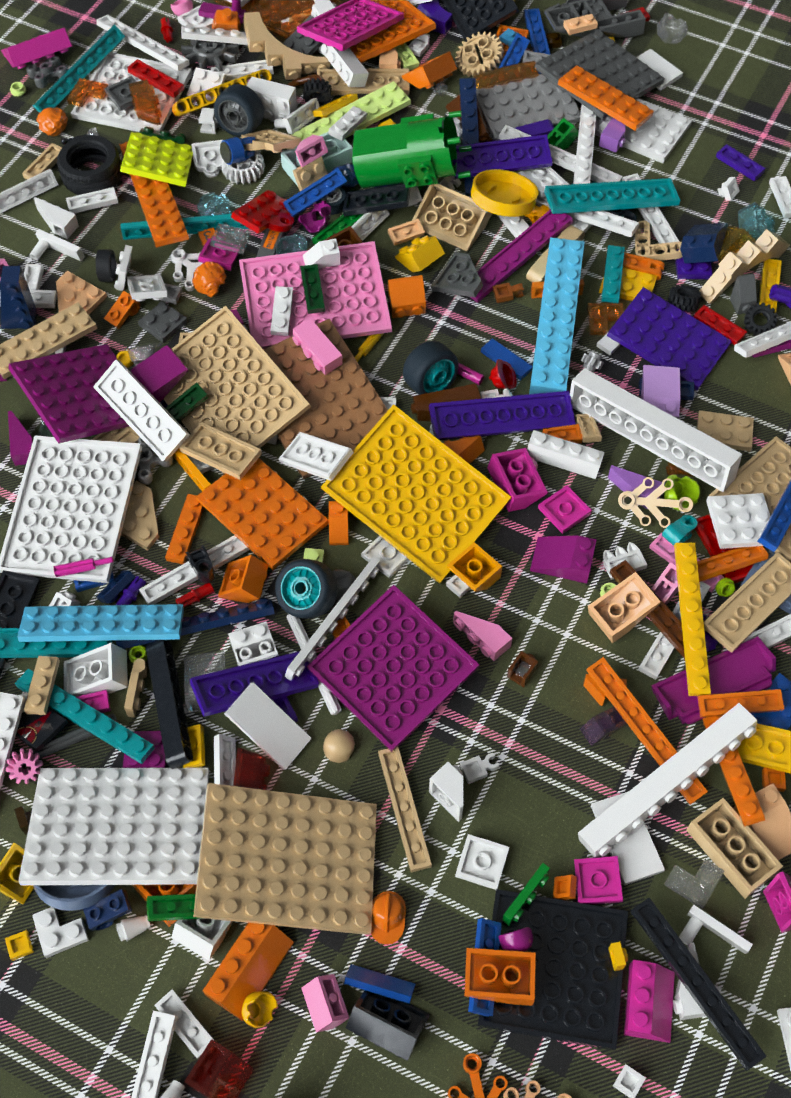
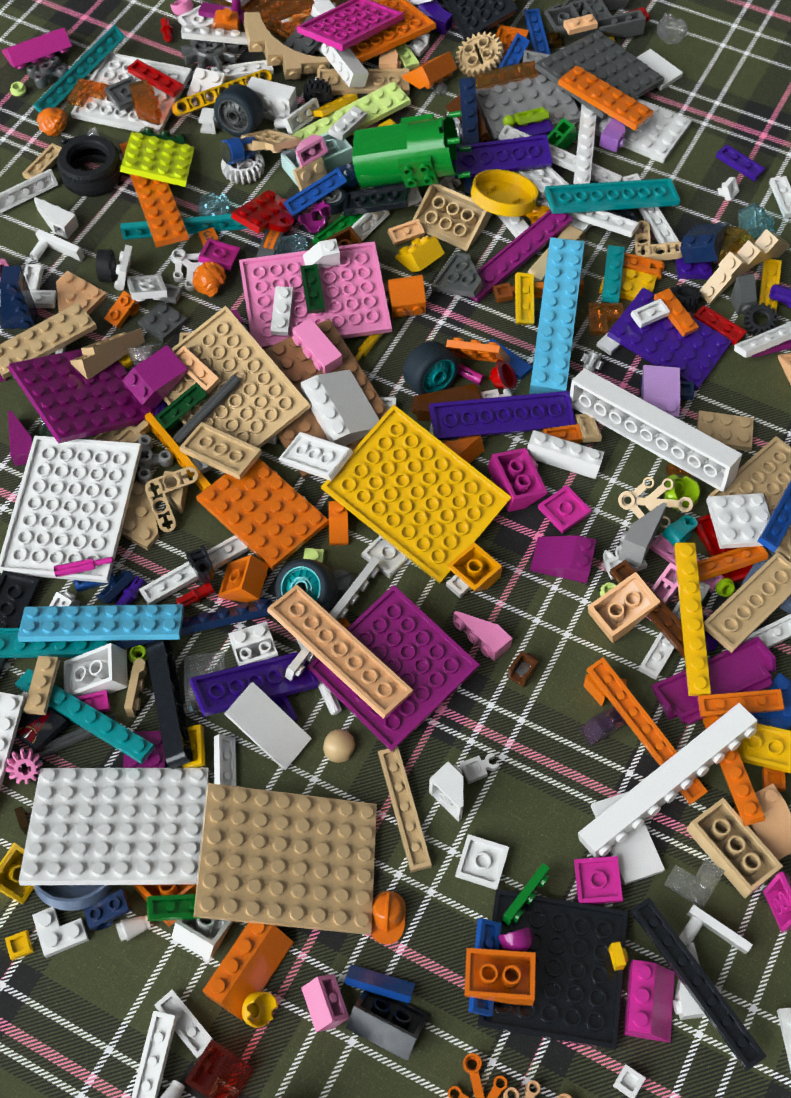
white plate [66,187,118,213] -> none
white plate [93,360,190,462] -> none
white plate [96,15,189,71] -> none
orange plate [165,494,204,564] -> none
white plate [192,140,222,178] -> none
clear hinge [210,223,251,254] -> none
clear red slope [233,748,270,790] -> none
reddish brown piece [288,74,322,87] -> none
dark azure plate [499,28,521,46] -> none
orange plate [553,875,577,900] -> none
medium lavender slope [608,465,665,509] -> none
none -> tan wedge [70,328,145,379]
none -> tan beam [145,467,198,533]
none -> tan slope [163,471,188,514]
none -> dark grey axle [172,374,241,445]
none -> light nougat plate [175,346,221,394]
none -> light nougat plate [267,585,413,719]
none -> white slope [301,370,379,446]
none -> orange plate [446,338,510,363]
none -> lime plate [503,107,549,127]
none -> yellow plate [515,272,534,326]
none -> light grey slope [617,502,667,568]
none -> white plate [631,299,670,328]
none -> orange plate [653,288,699,337]

